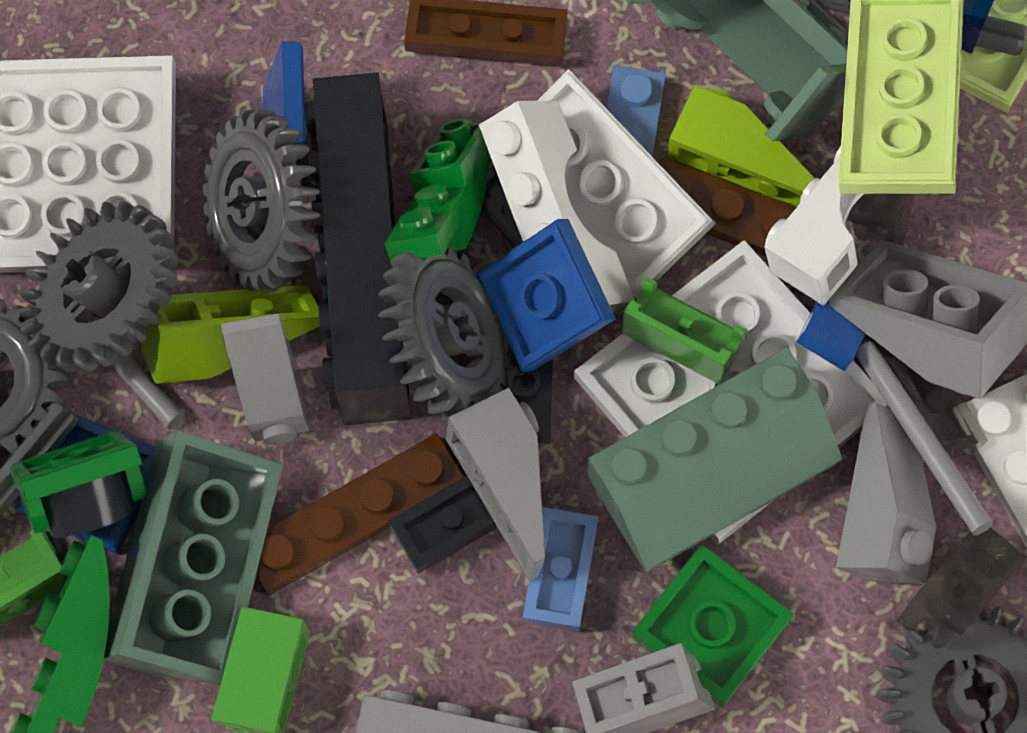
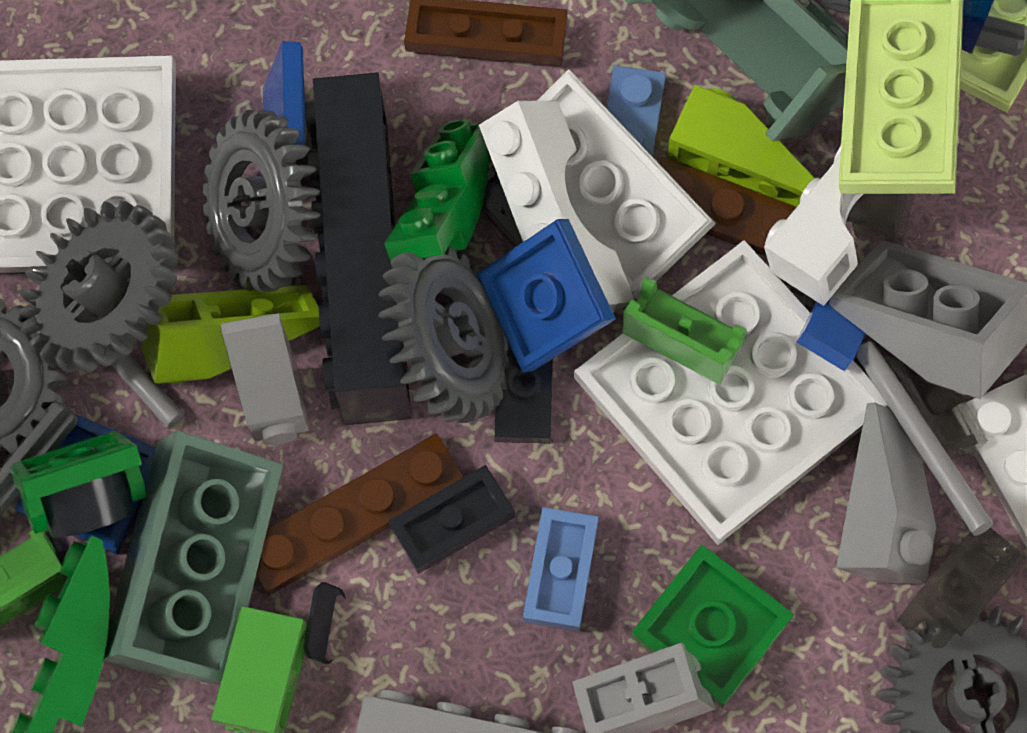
light grey slope [445,388,545,581] -> none
sand green slope [588,347,843,573] -> none
none -> black piece [303,582,346,664]

